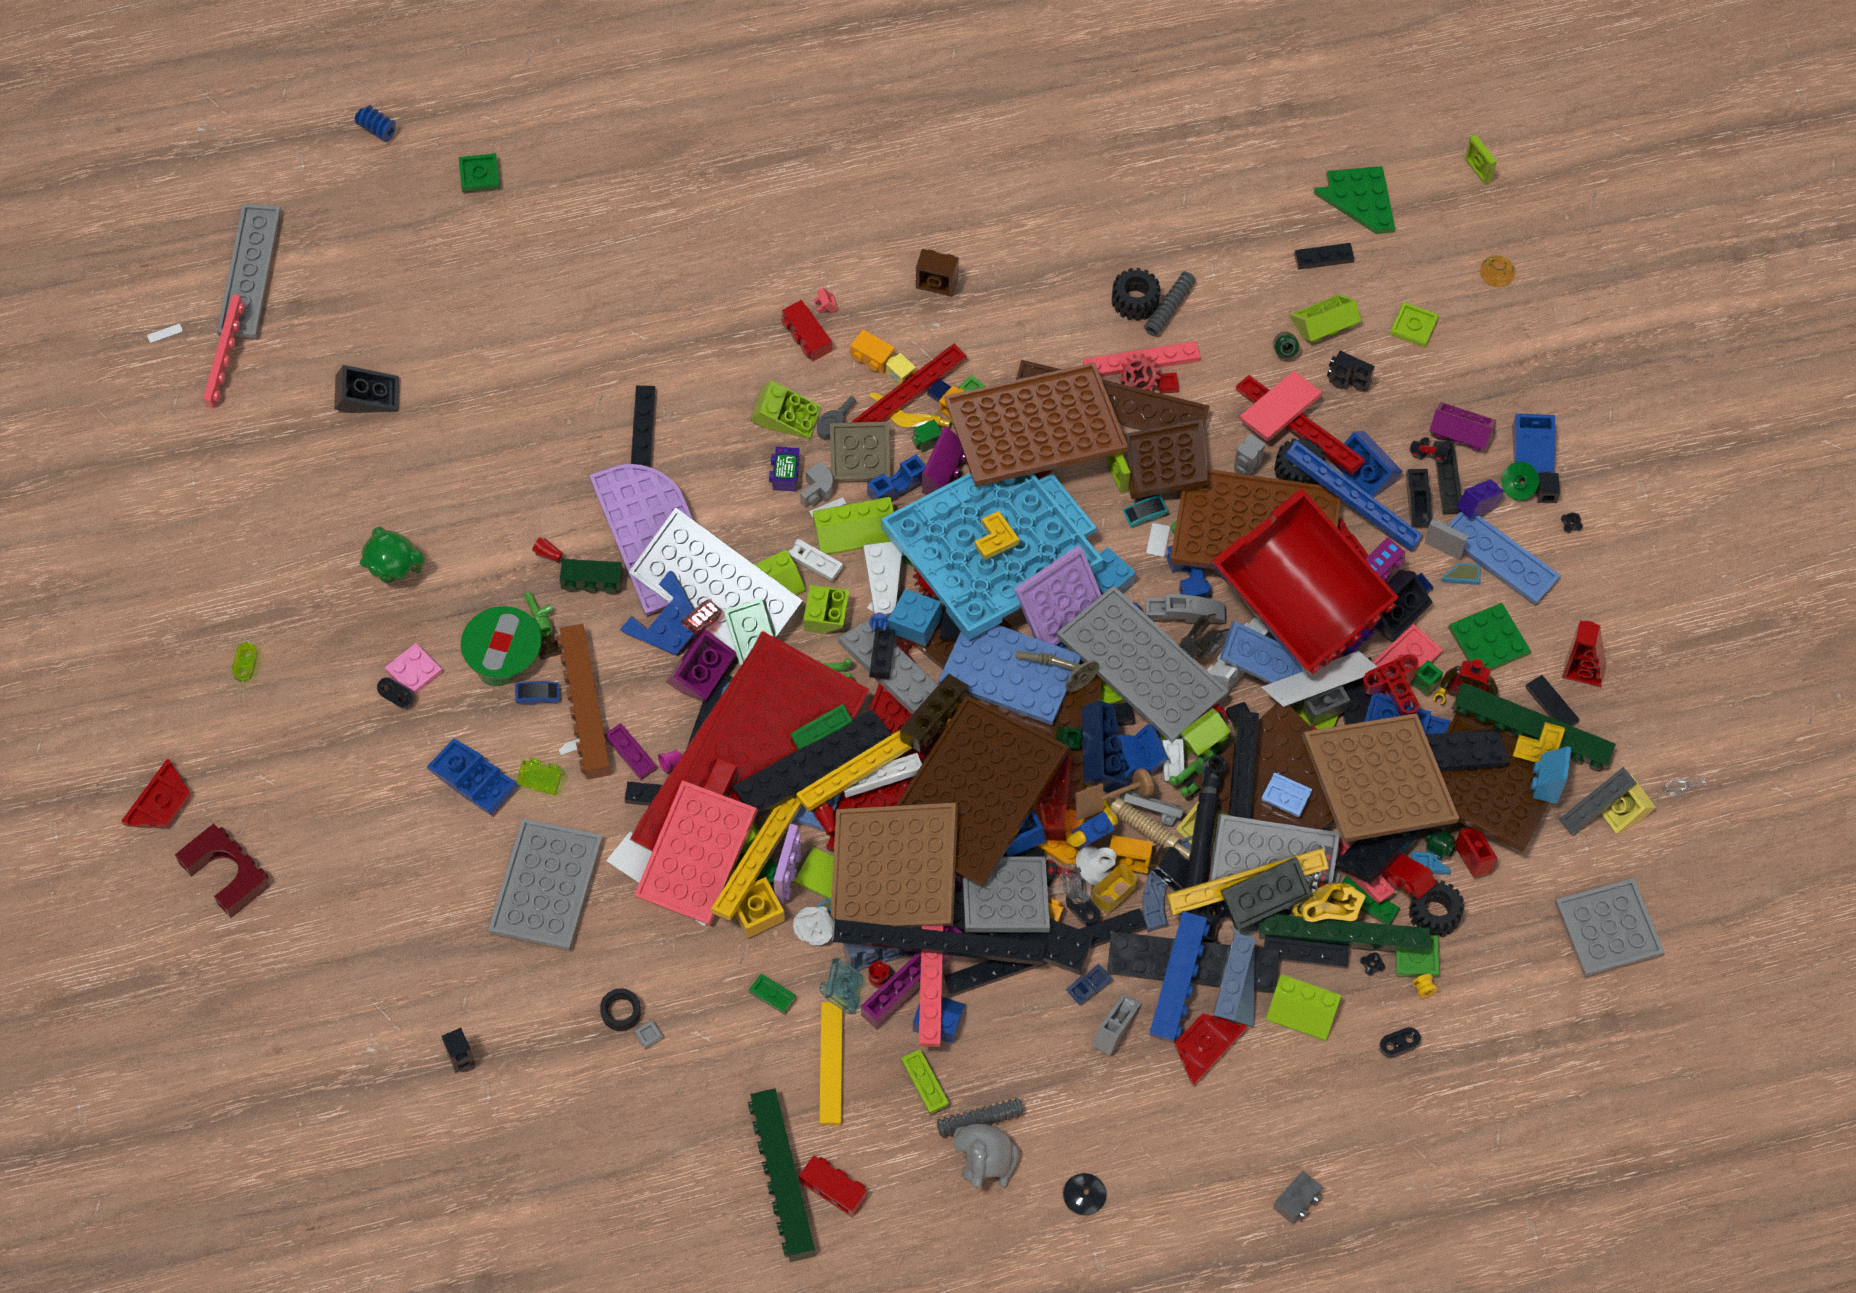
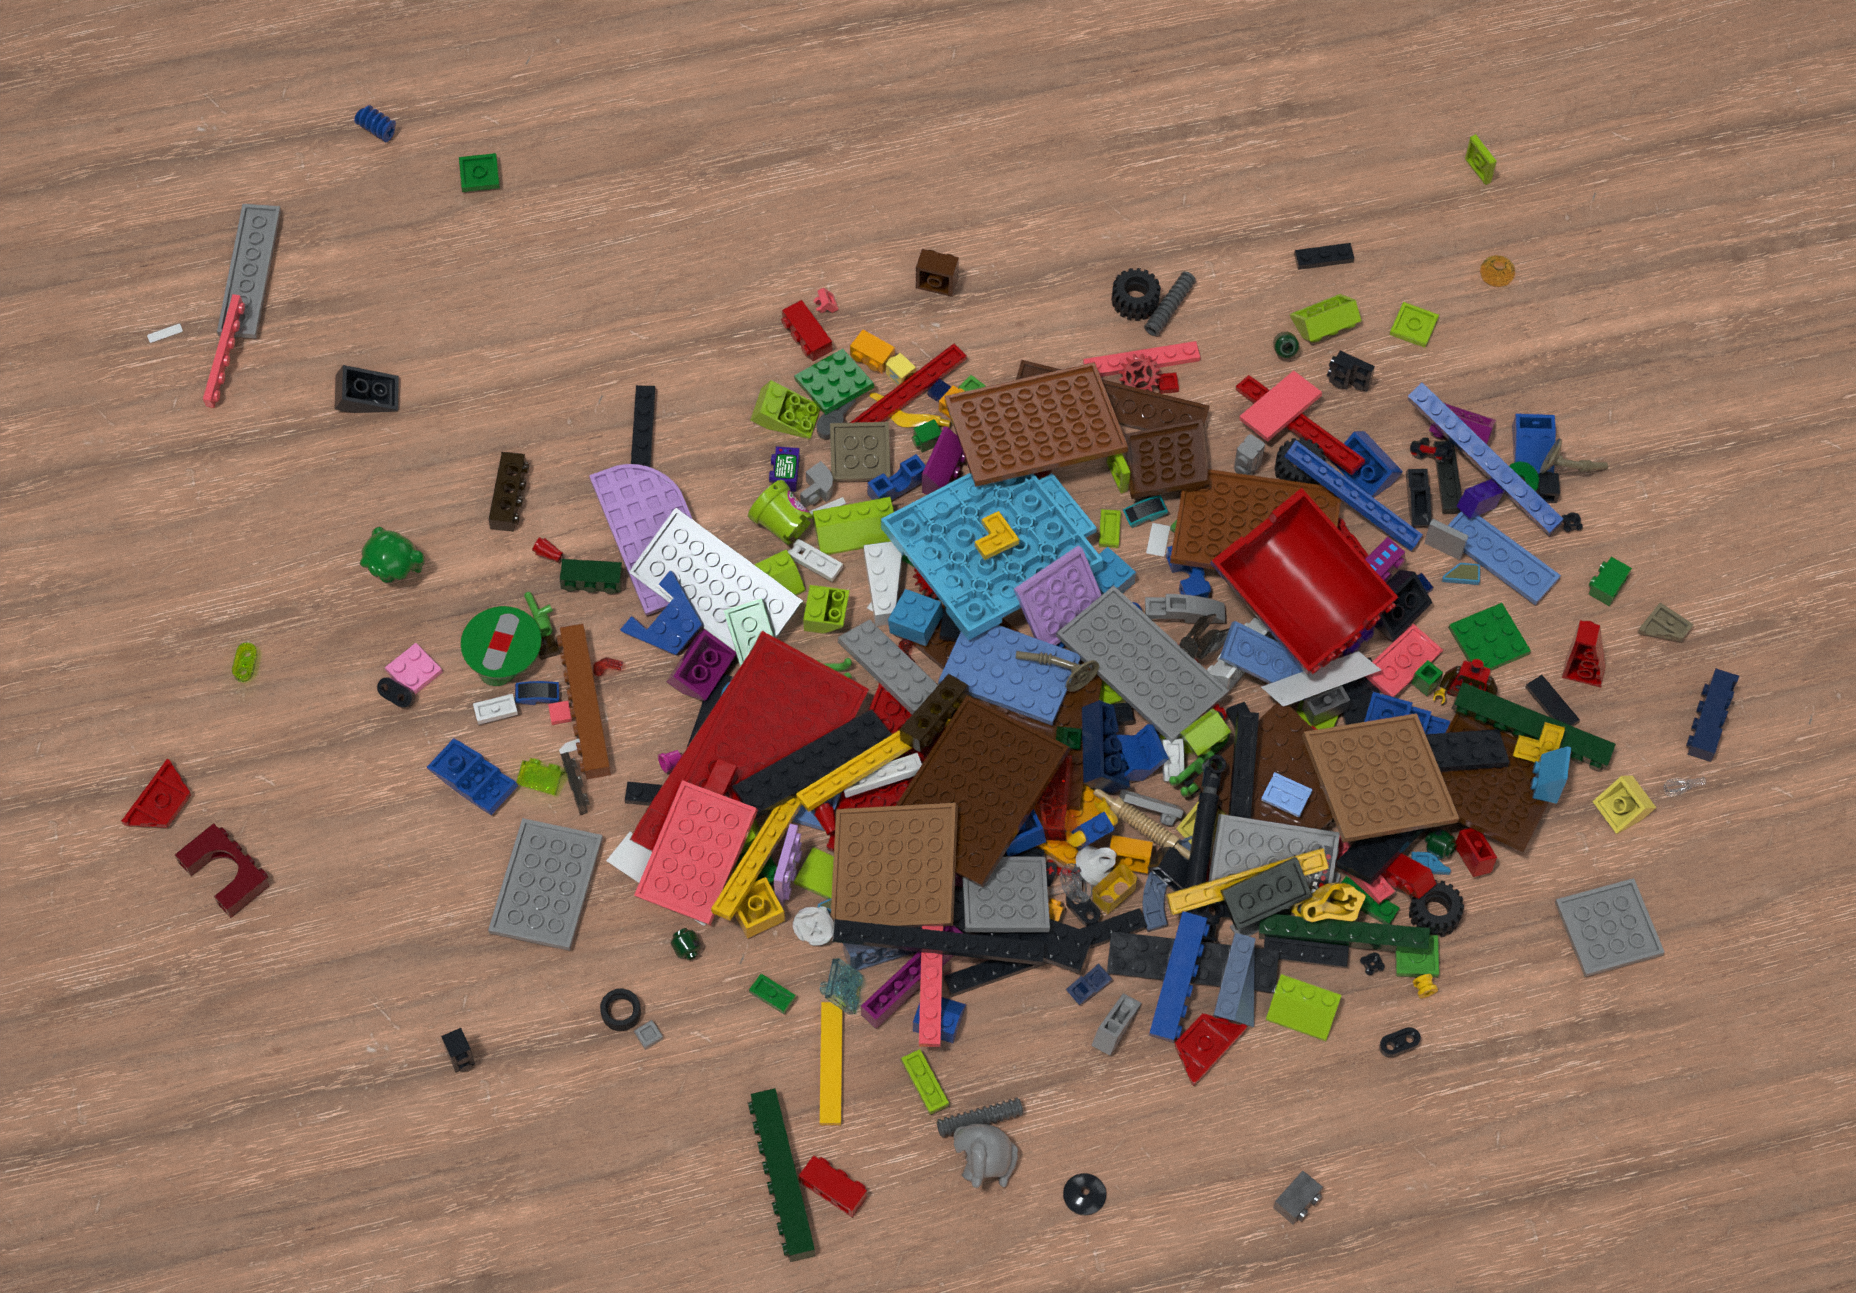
magenta tile [604,723,657,781] -> none
clear red slope [681,599,722,635] -> none
green tile [789,704,853,750] -> none
red wheel [868,961,890,988] -> none
blue plate [869,612,889,632] -> none
black tile [869,628,895,679] -> none
medium nougat piece [1075,768,1154,820] -> none
green wing [1314,166,1395,234] -> none
red beam [1363,654,1419,716] -> none
dark grey tile [1559,767,1637,836] -> none
none -> white plate [473,694,518,725]
none -> dark brown brick [488,452,529,532]
none -> coral tile [548,701,572,725]
none -> clear smoke plate [560,752,590,815]
none -> clear red arm [593,657,623,676]
none -> dark green head [670,928,702,961]
none -> lime piece [748,480,813,545]
none -> green plate [794,348,874,415]
none -> lime tile [1099,509,1121,548]
none -> brick [1408,382,1563,536]
none -> dark tan dish [1540,438,1608,474]
none -> green brick [1588,556,1632,606]
none -> dark tan wing [1637,603,1694,642]
none -> dark blue wedge [1686,668,1739,762]

